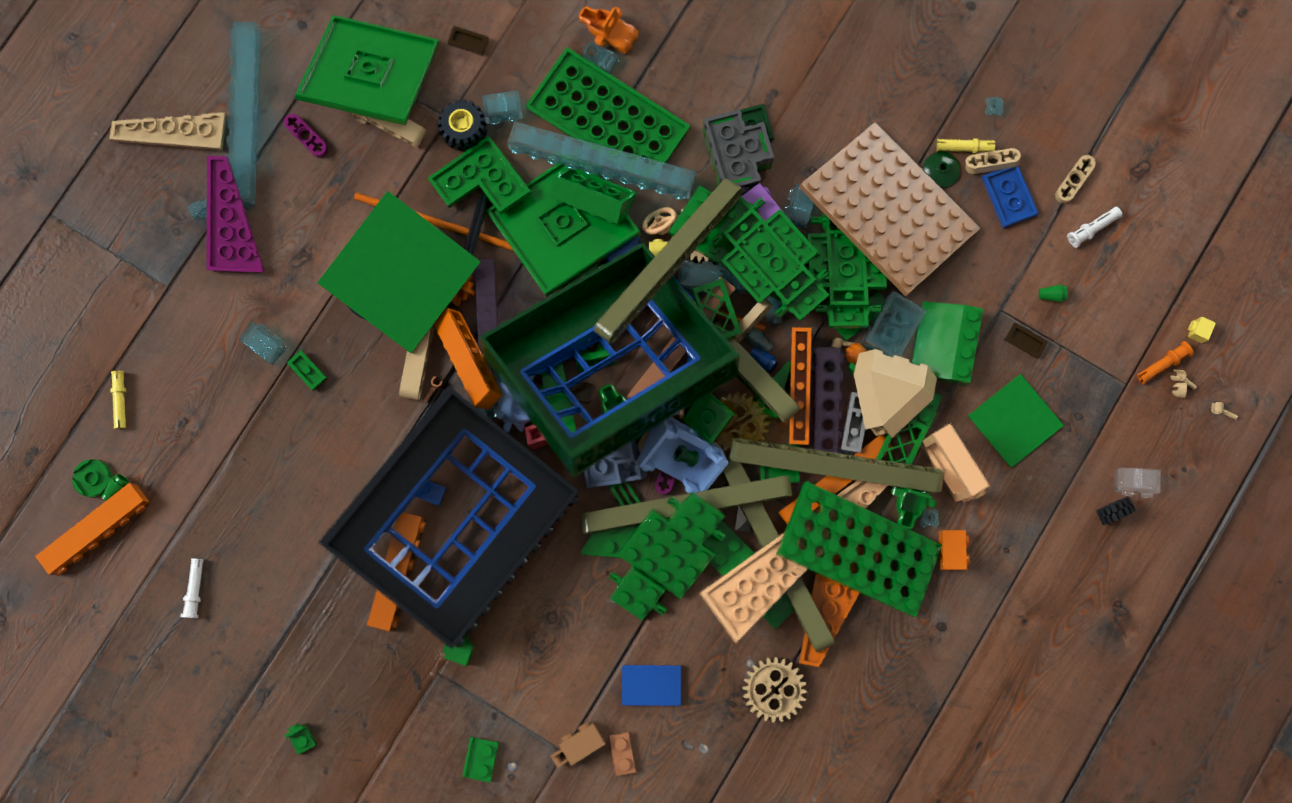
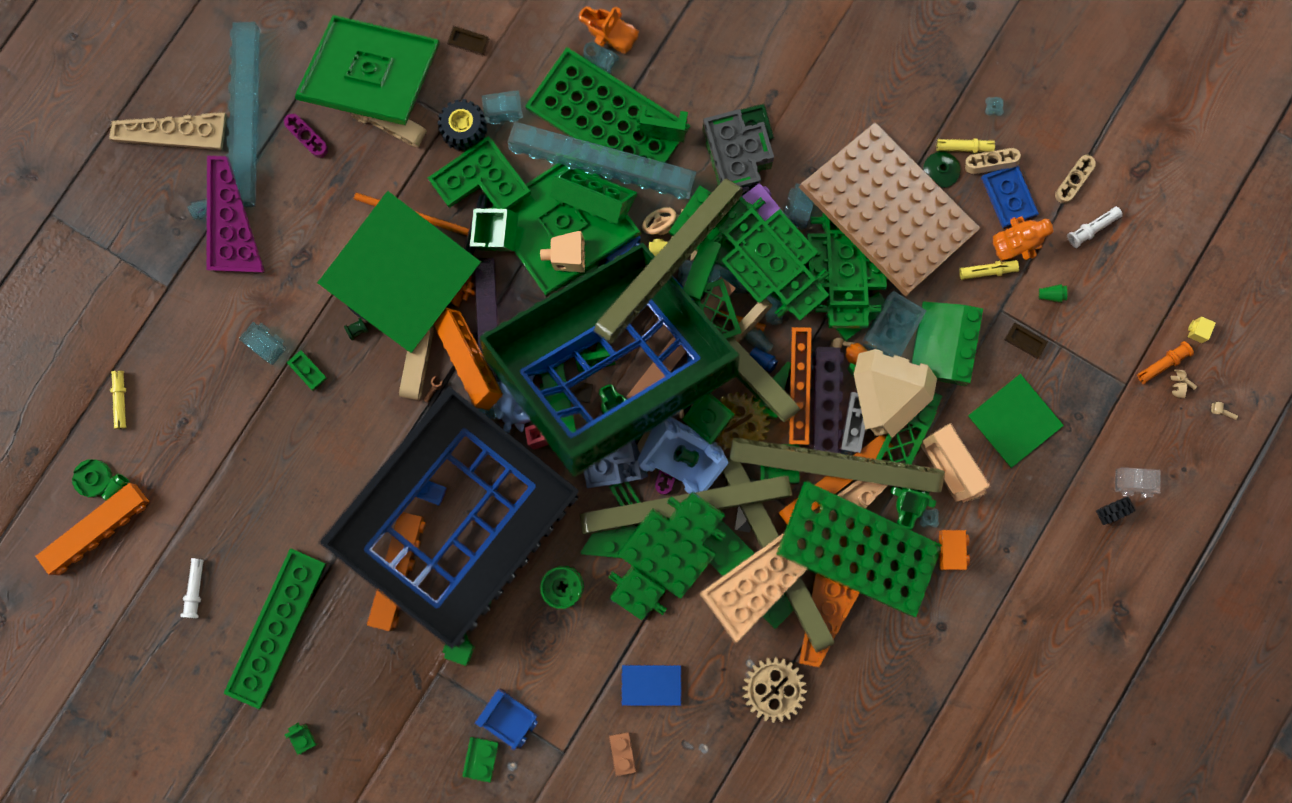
medium nougat brick [550,722,606,768] -> none
none -> green plate [223,548,327,709]
none -> dark green bush [344,318,369,341]
none -> green piece [470,209,518,251]
none -> blue panel [475,689,538,750]
none -> light nougat torso [540,231,585,272]
none -> green wheel [540,566,584,609]
none -> green panel [636,105,688,142]
none -> green slope [683,238,721,301]
none -> light yellow pin [959,260,1019,280]
none -> orange piece [993,216,1054,261]

